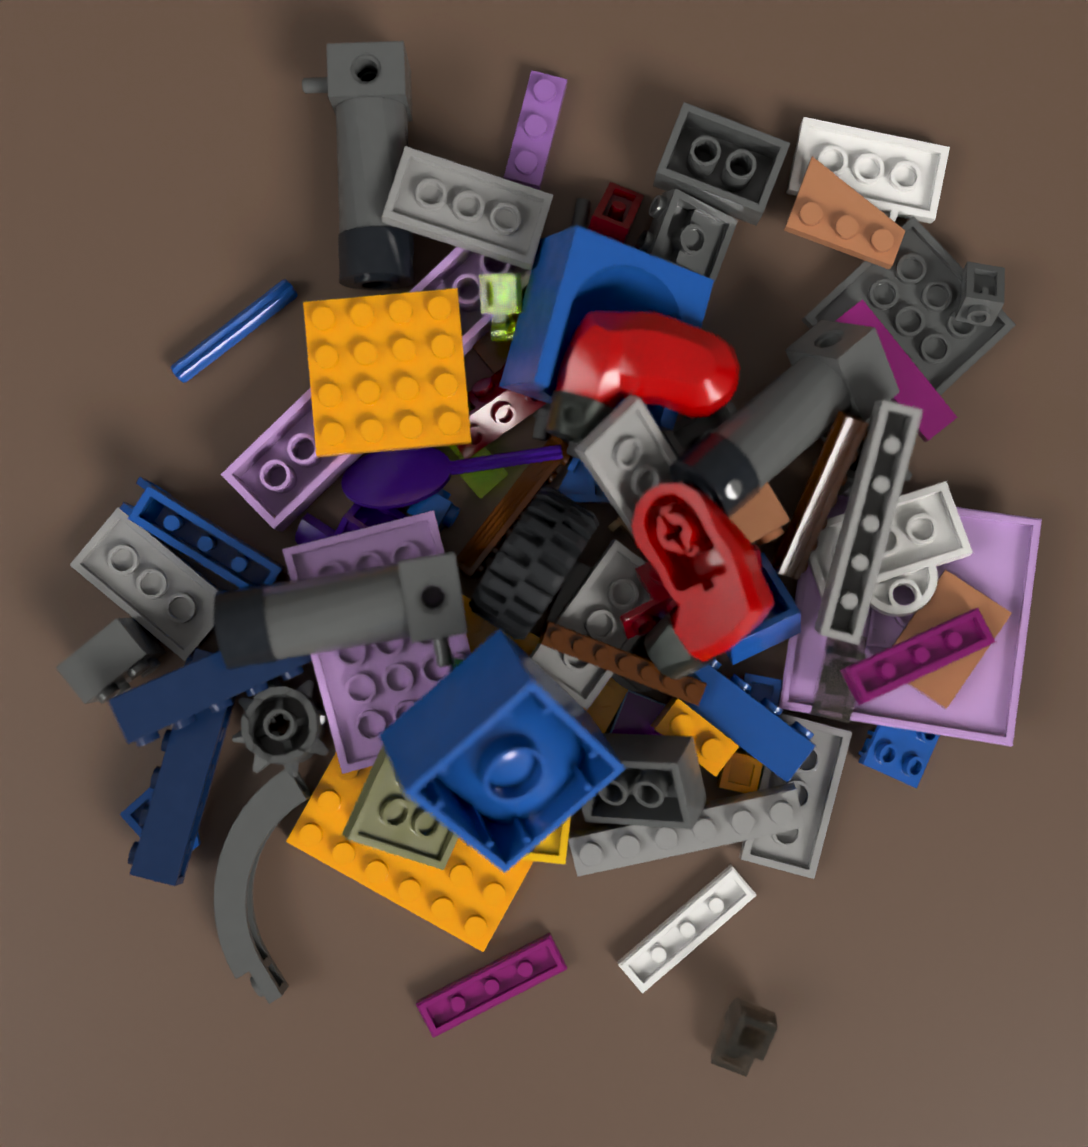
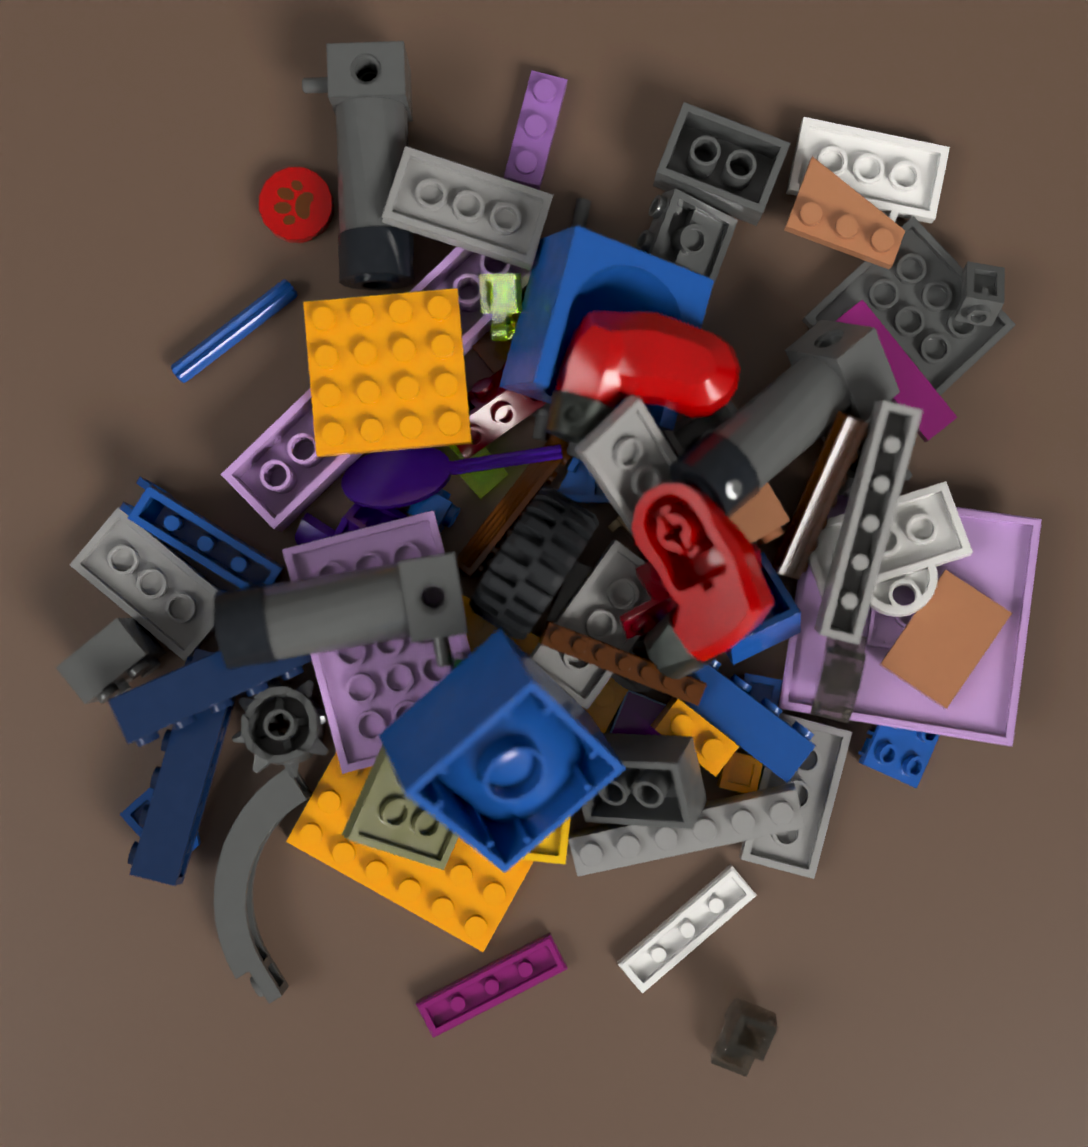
dark red slope [588,182,644,244] -> none
magenta tile [840,607,996,706] -> none
none -> red tile [259,167,334,243]

